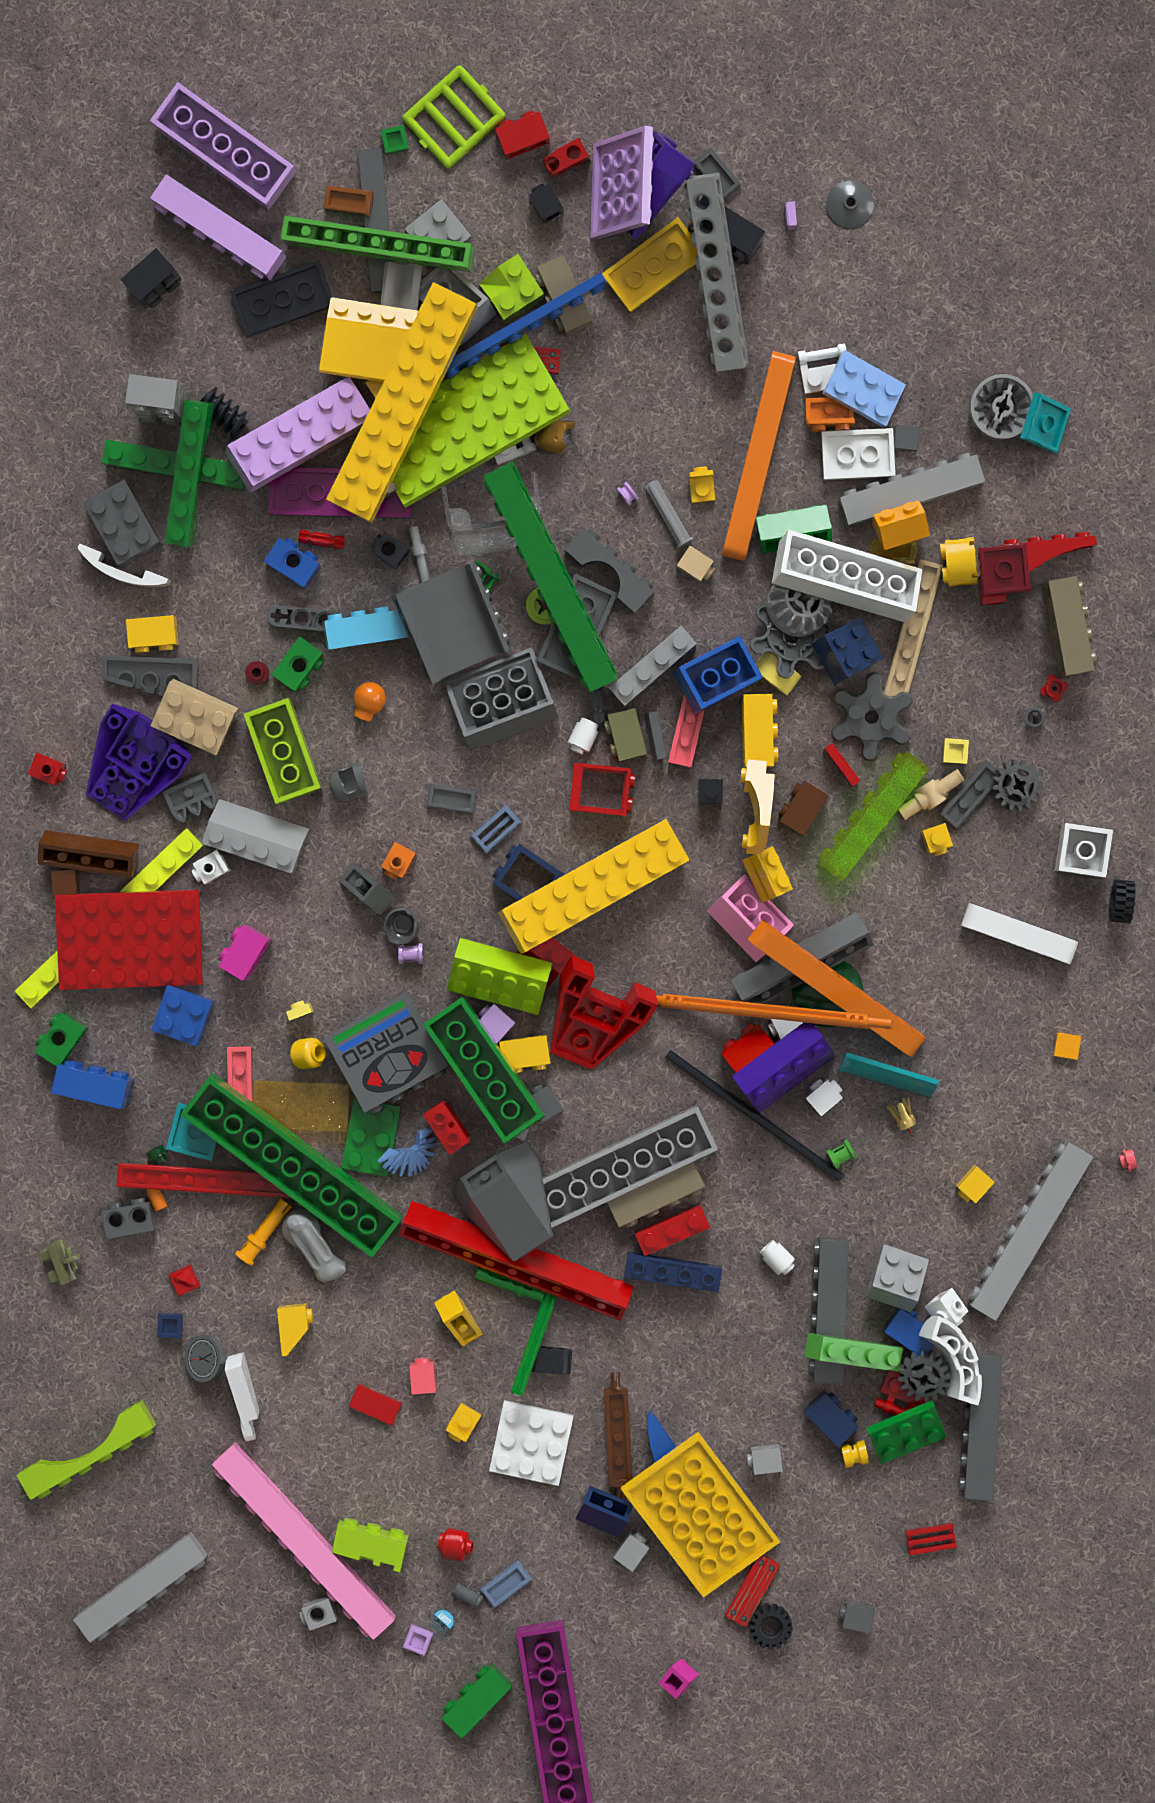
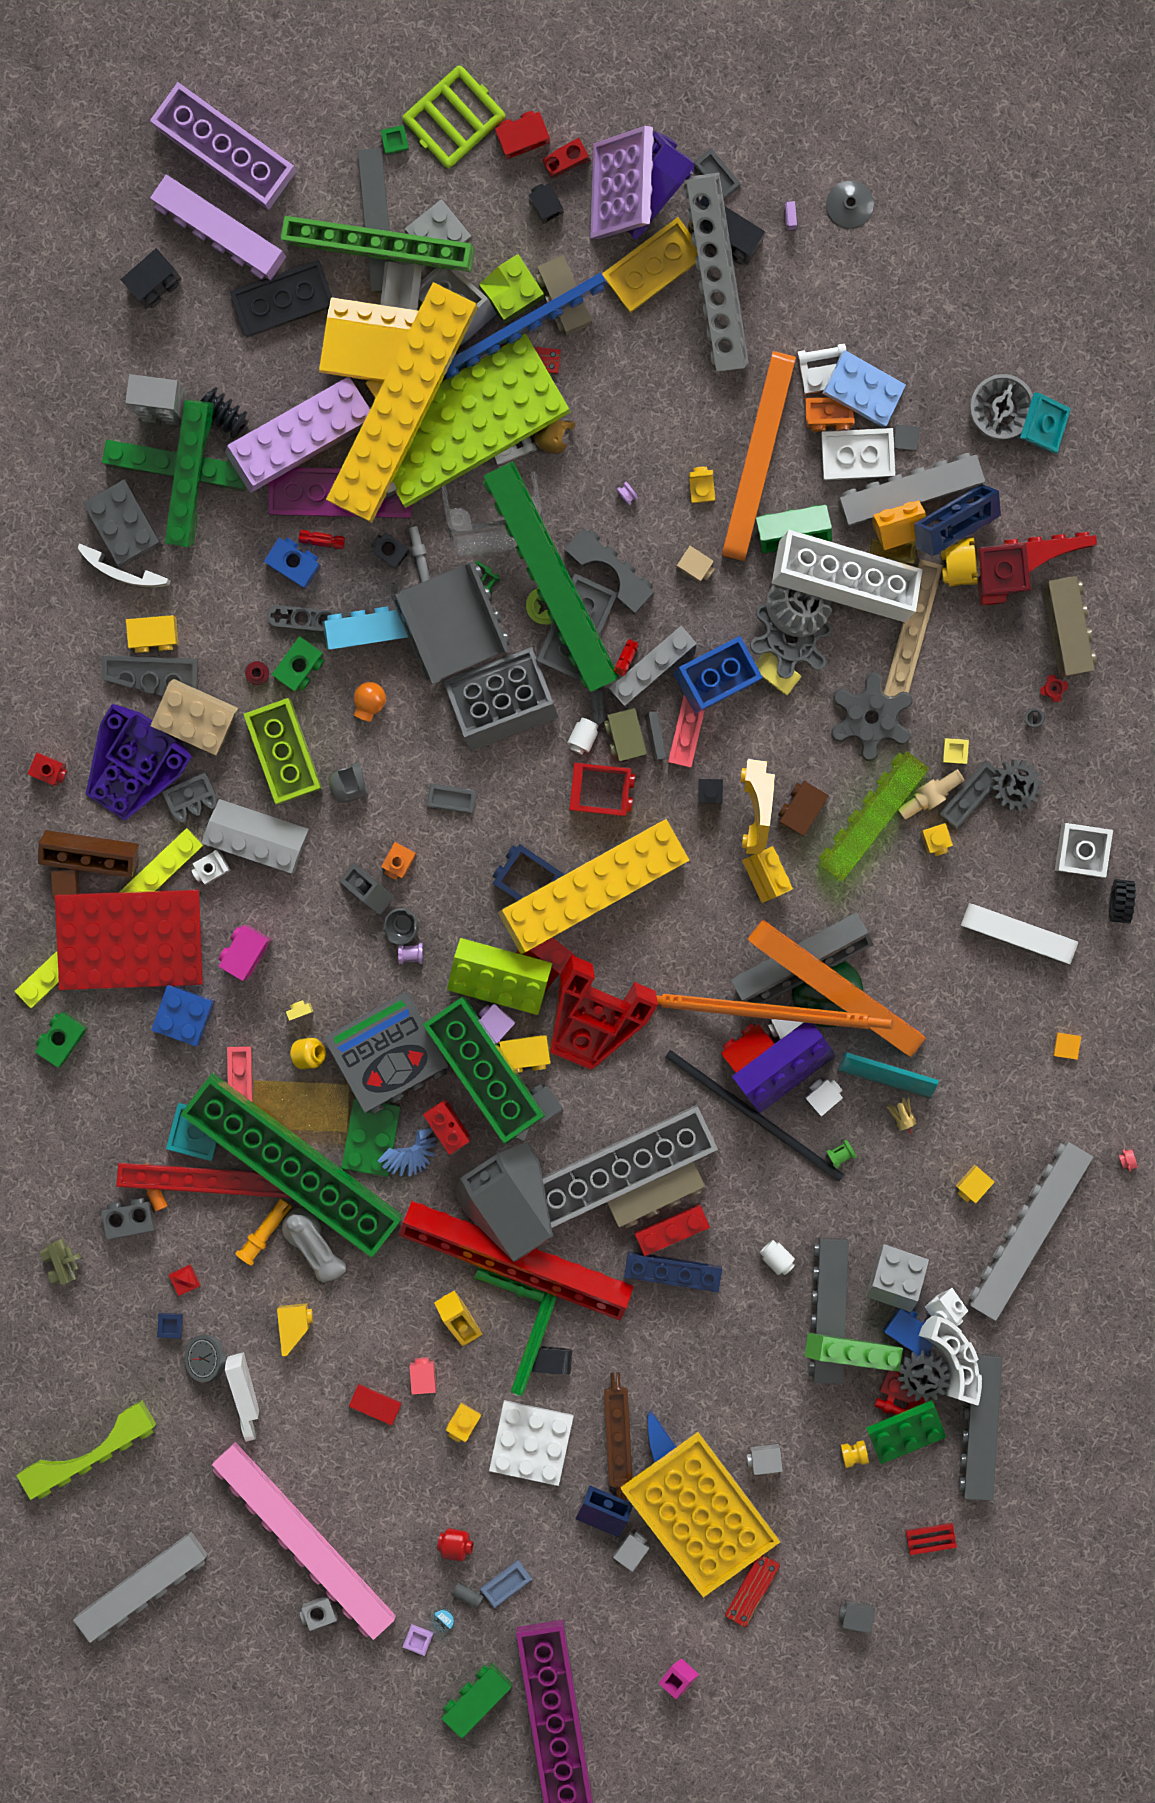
blue brick [51,1060,134,1109] -> none
dark green plate [146,1144,169,1165] -> none
dark orange tile [323,185,374,216] -> none
lime wedge [332,1518,409,1572] -> none
sand blue tile [471,805,522,854] -> none
light grey axle [646,480,694,549] -> none
bright pink slope [707,874,794,962] -> none
yellow brick [742,694,778,768] -> none
black tyre [749,1603,793,1650] -> none
dark blue brick [804,1390,859,1448] -> none
dark blue brick [812,617,883,686] -> none
red tile [823,743,860,787] -> none
none -> red axle [614,639,639,676]
none -> dark blue brick [914,484,1001,556]

